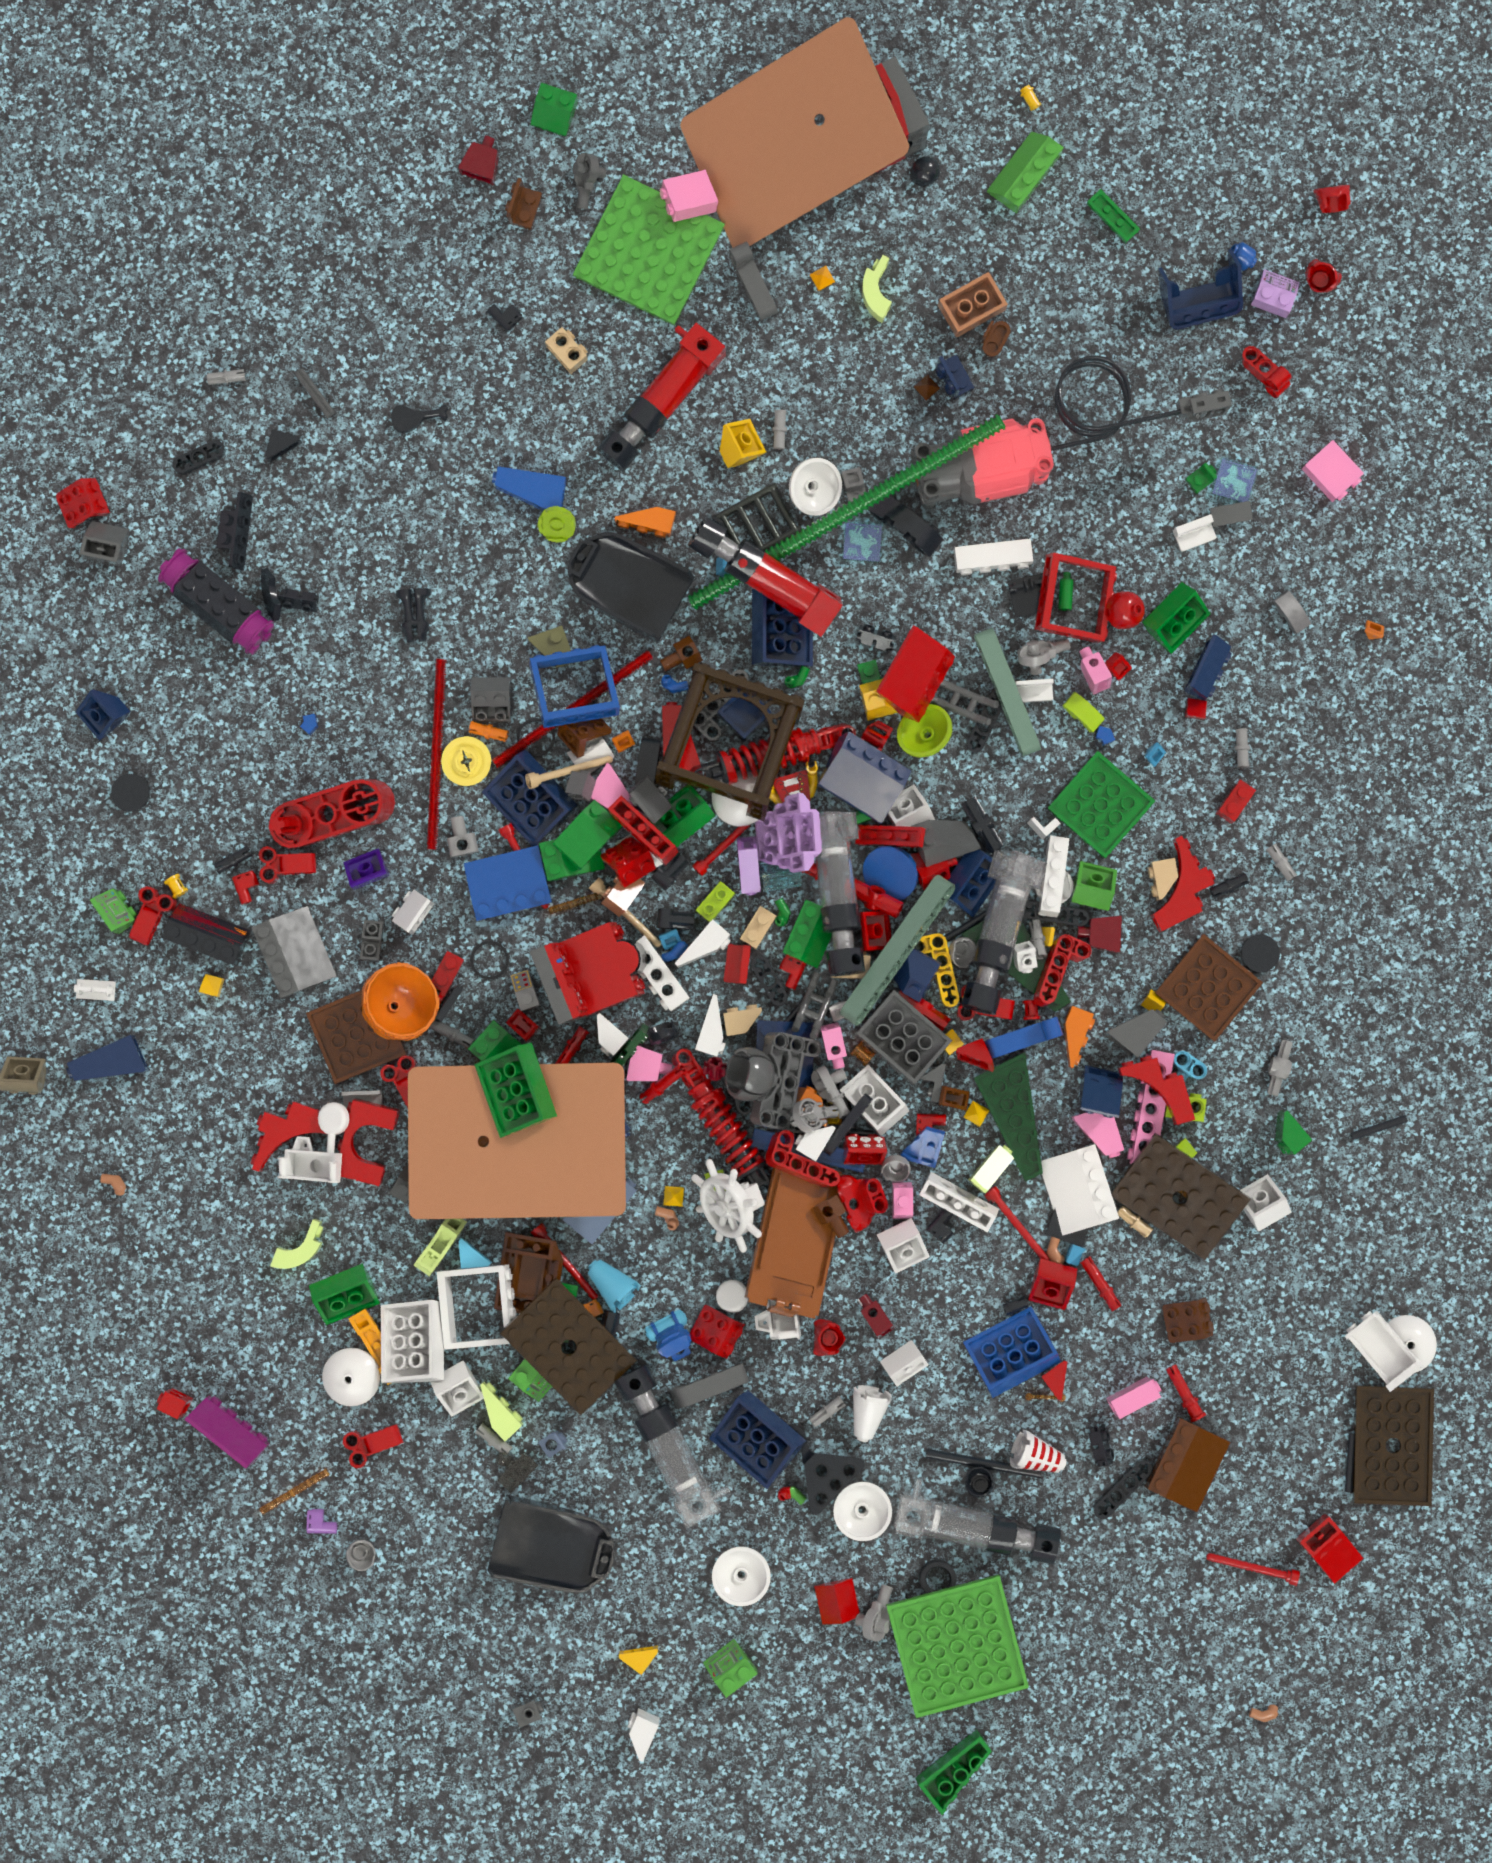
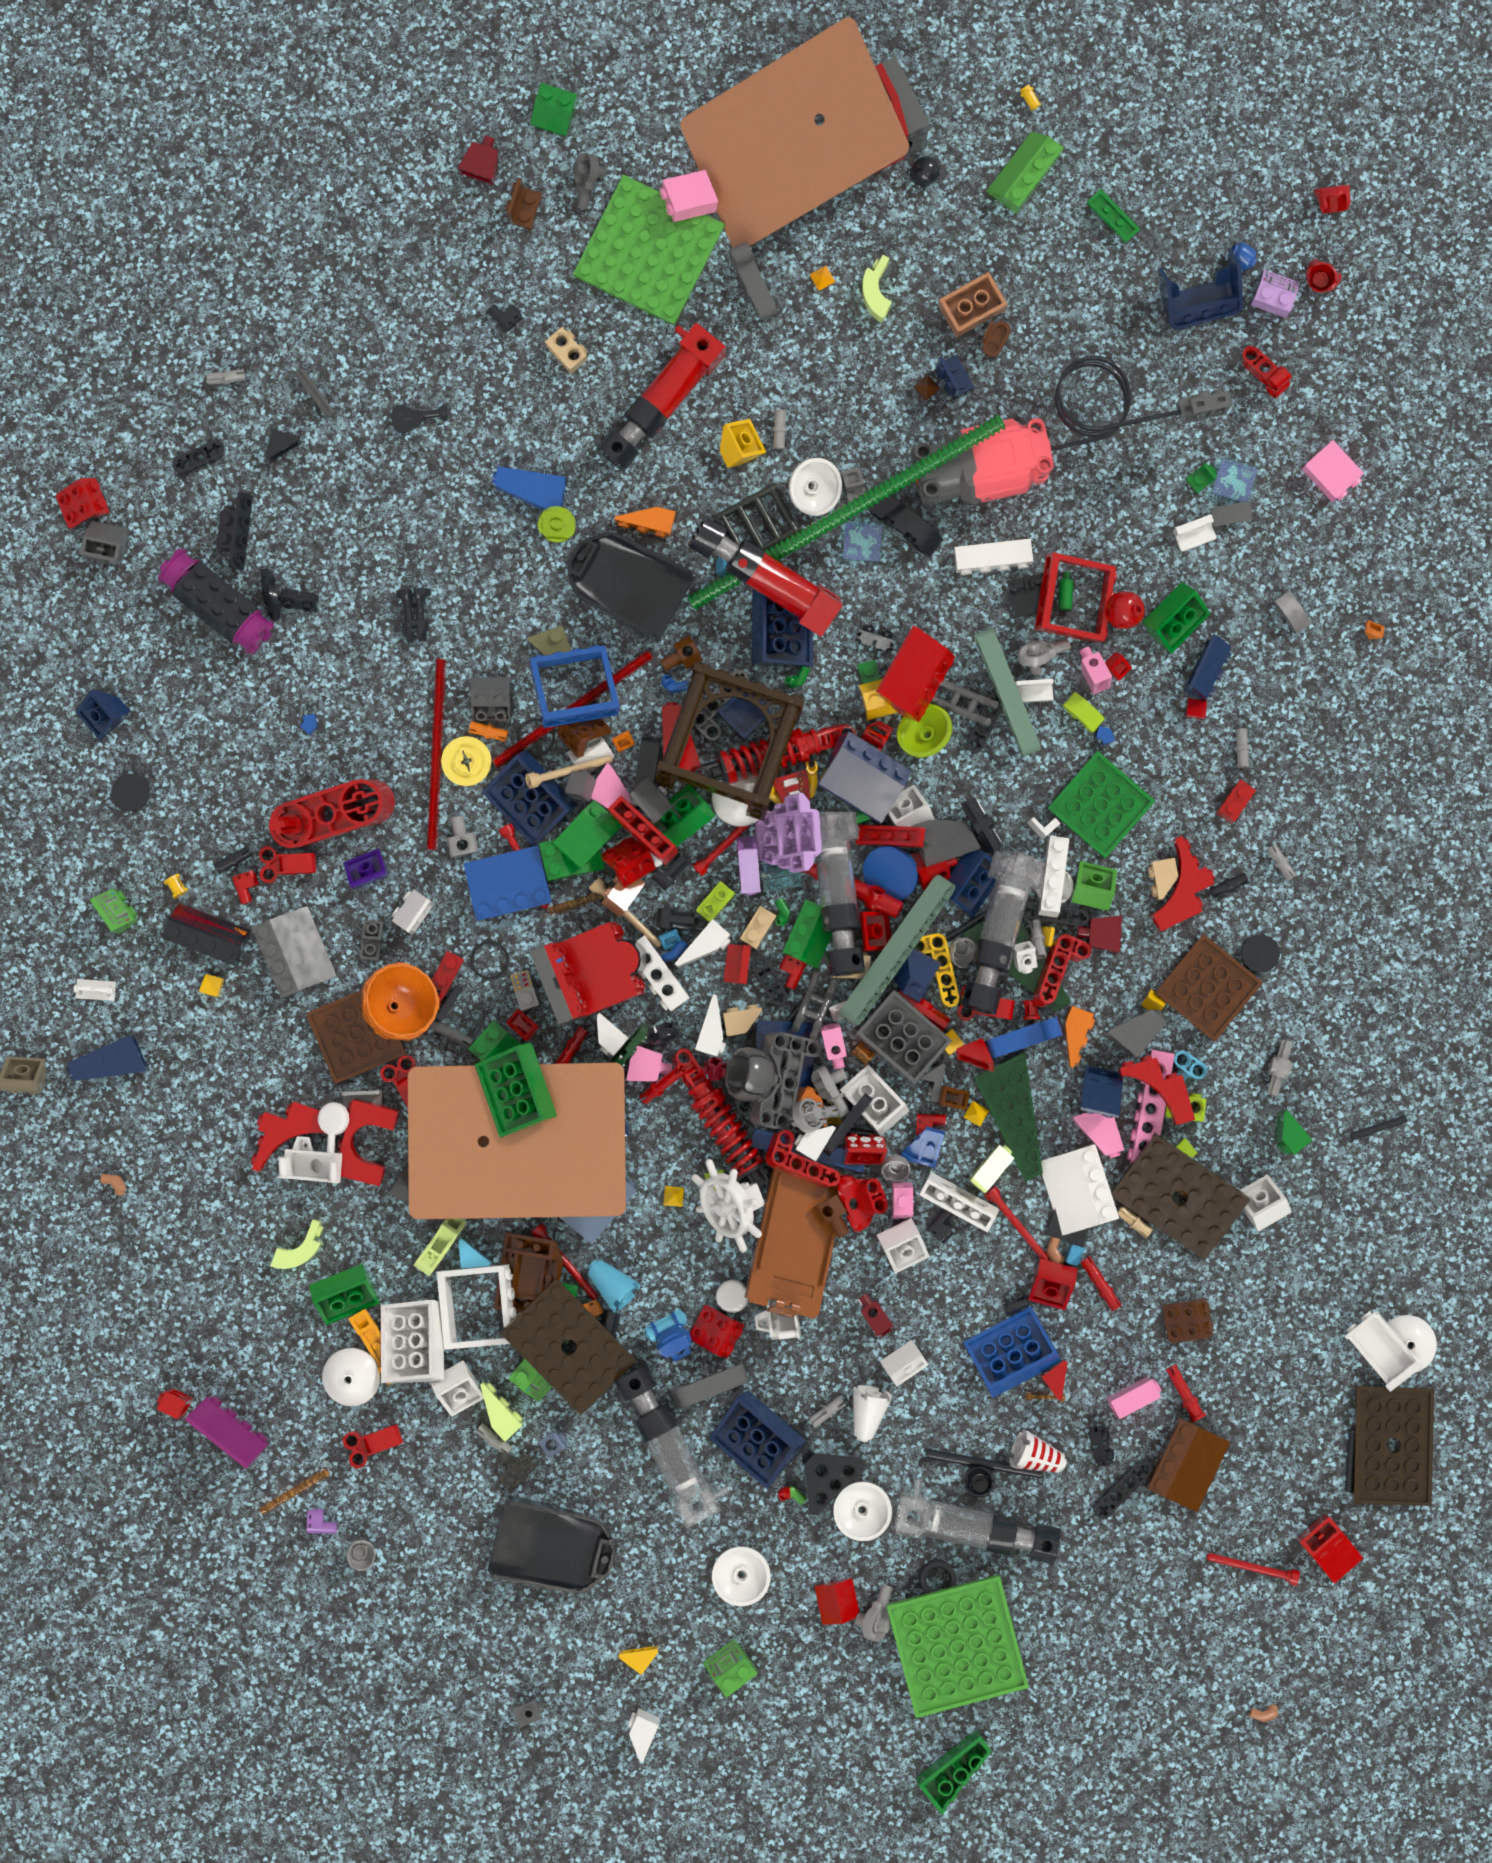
red piece [129,886,177,946] -> none
nougat arm [655,1206,679,1230] -> none
red hair [813,1319,846,1356] -> none
dark azure slope [1145,742,1166,767] -> none

